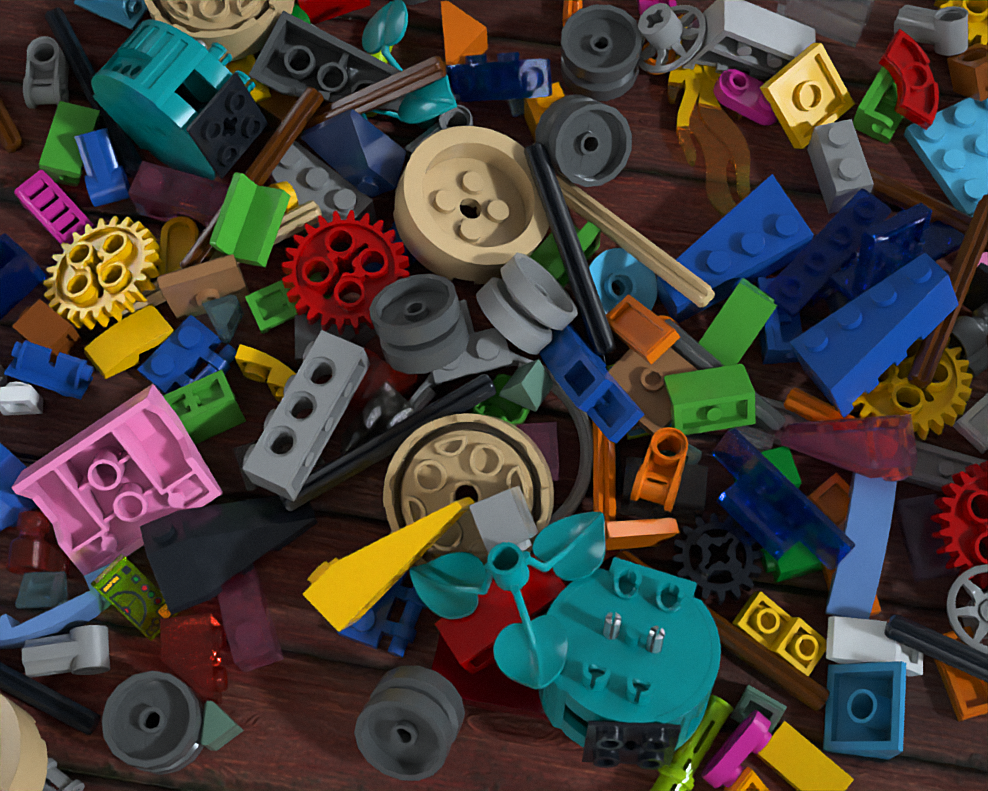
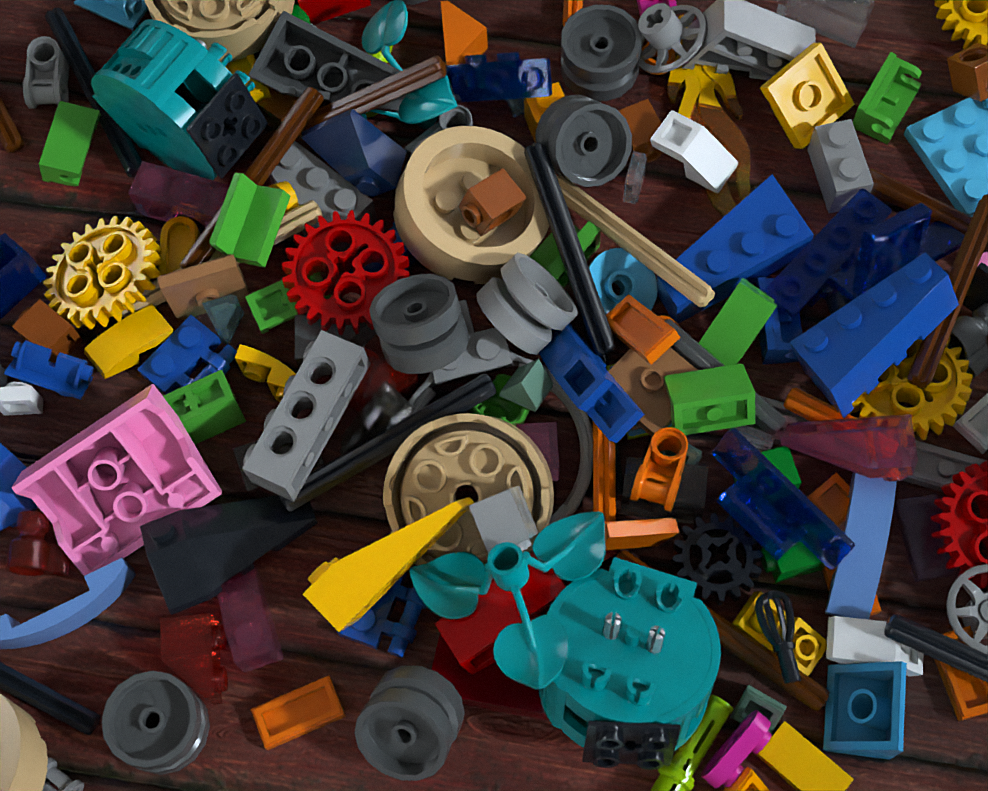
dark pink slope [14,170,96,245] -> none
clear light blue slope [15,571,68,608] -> none
light grey piece [22,625,110,678] -> none
blue piece [74,128,132,207] -> none
clear neon green tile [91,554,179,641] -> none
sand green slope [200,701,244,751] -> none
dark pink plate [714,69,778,125] -> none
red tile [879,29,939,130] -> none
light grey piece [894,5,968,56] -> none
none -> orange tile [251,675,346,750]
none -> dark orange brick [458,168,527,237]
none -> dark orange brick [618,99,664,166]
none -> clear tile [623,151,647,204]
none -> white slope [650,110,738,194]
none -> black piece [755,591,801,684]

